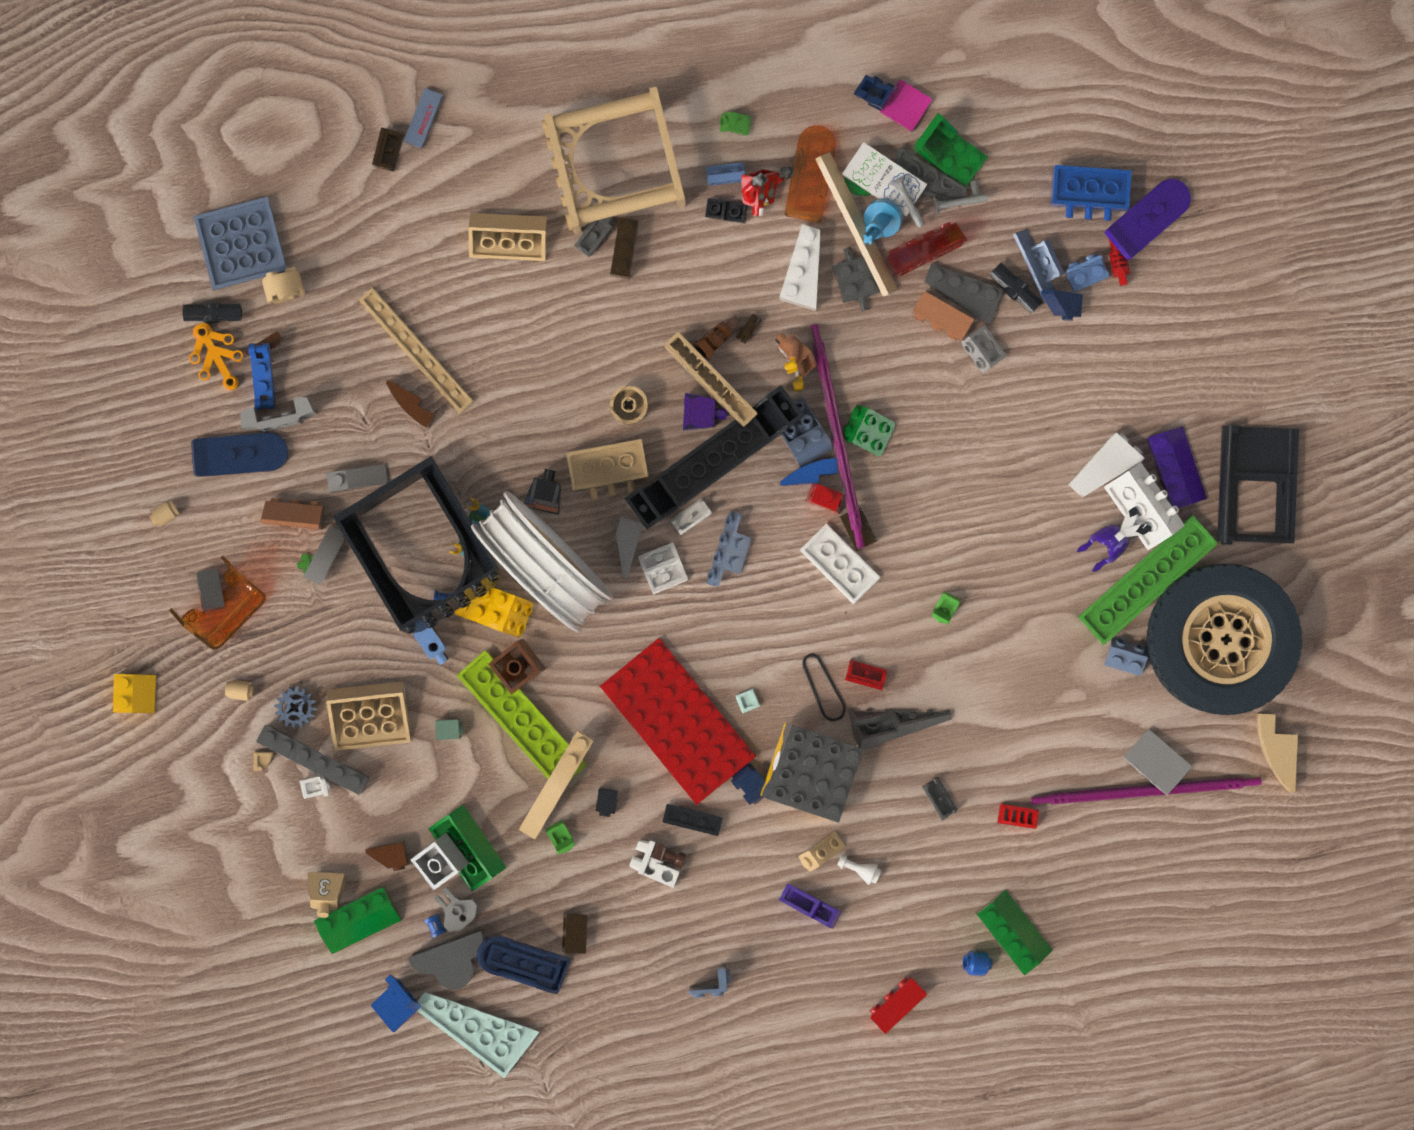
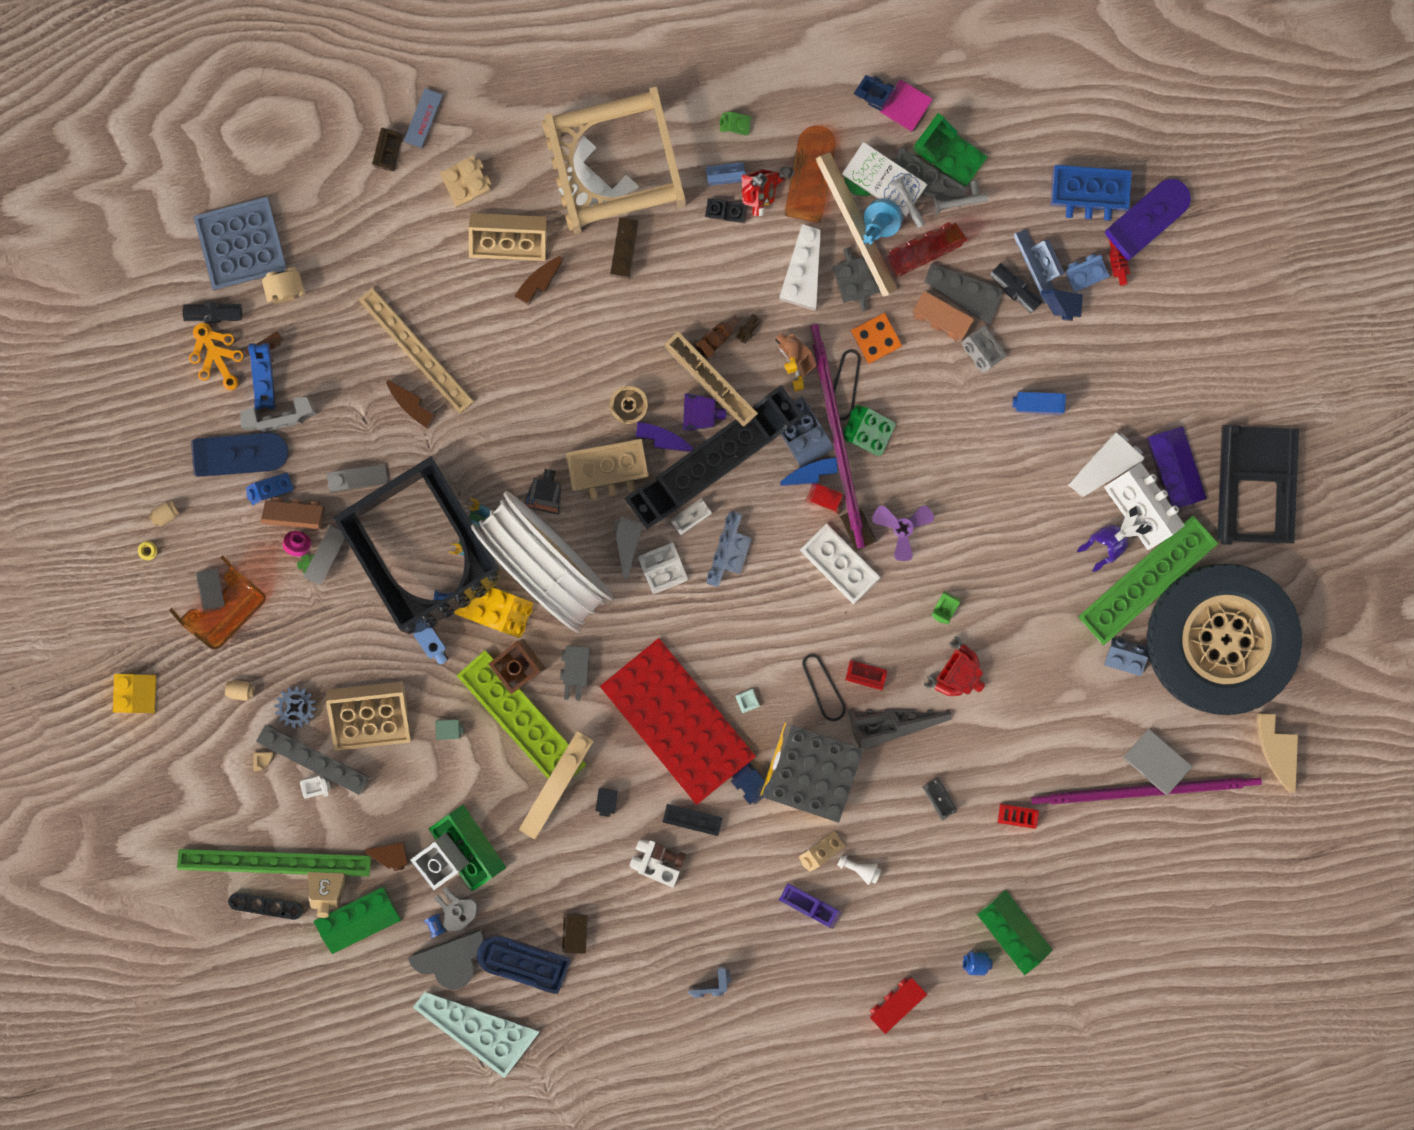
blue bracket [371,974,422,1032] -> none
bright green bracket [545,820,575,854] -> none
dark grey hinge [574,216,615,258] -> none
none -> light yellow plate [138,541,157,560]
none -> bright green plate [177,849,371,877]
none -> black beam [228,892,303,920]
none -> blue bracket [246,473,294,506]
none -> dark pink plate [282,531,311,557]
none -> tan plate [440,155,492,208]
none -> reddish brown slope [514,256,564,306]
none -> white wing [558,136,639,206]
none -> dark grey hinge [560,646,590,701]
none -> dark purple slope [636,422,693,452]
none -> black piece [833,350,860,420]
none -> orange tile [851,312,902,365]
none -> medium lavender piece [872,506,934,561]
none -> red torso [924,636,985,696]
none -> blue slope [1012,392,1066,416]

